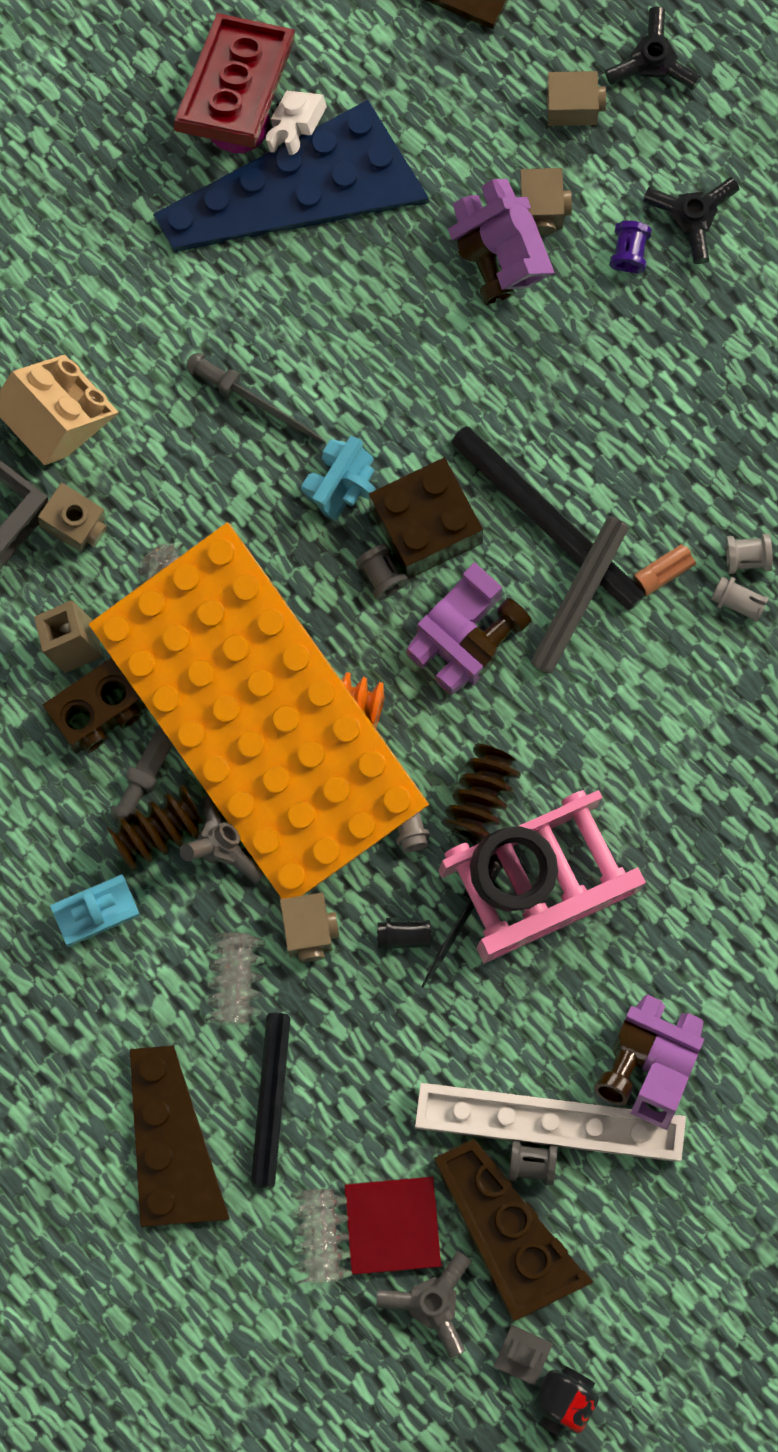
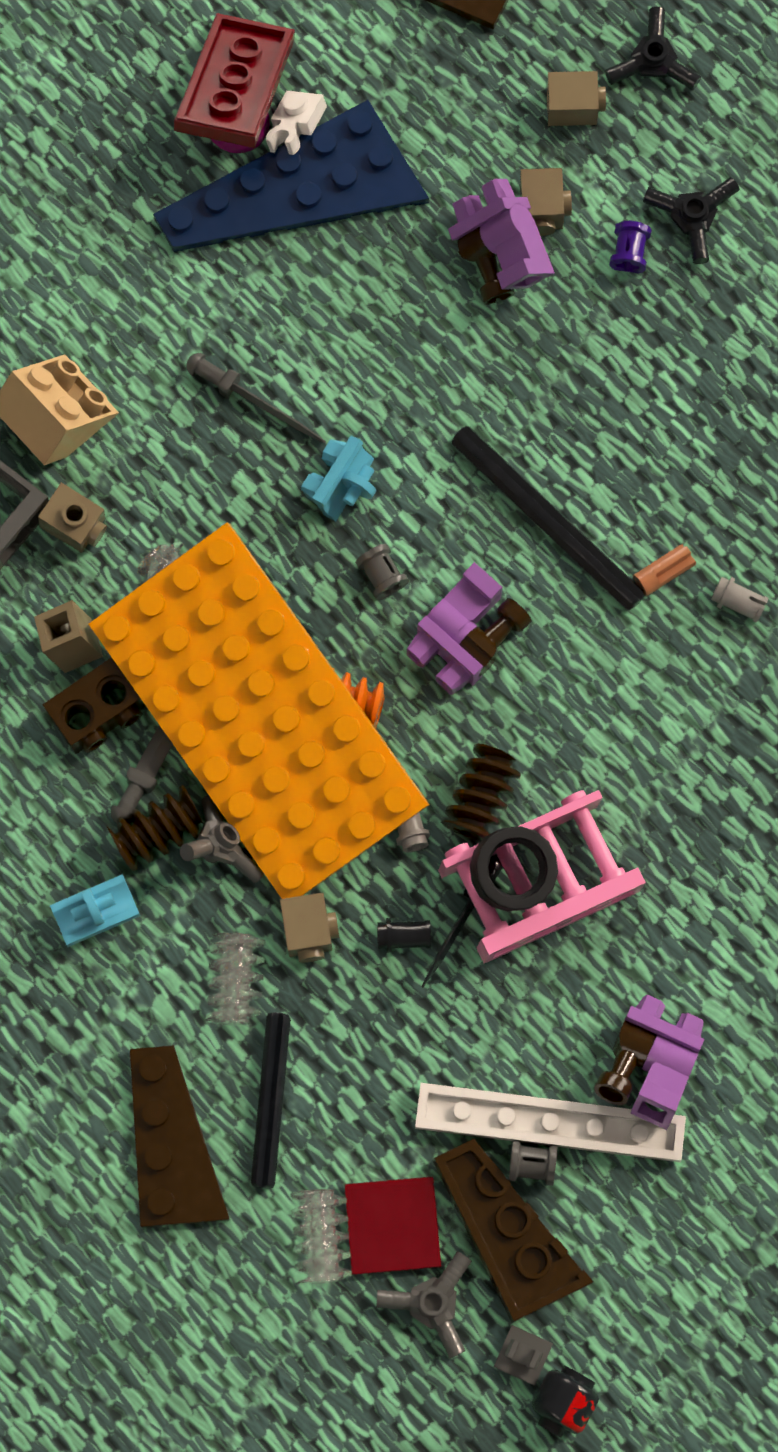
dark brown brick [369,457,483,579] -> none
dark grey axle [531,516,628,673] -> none
light grey bush [725,534,773,574] -> none

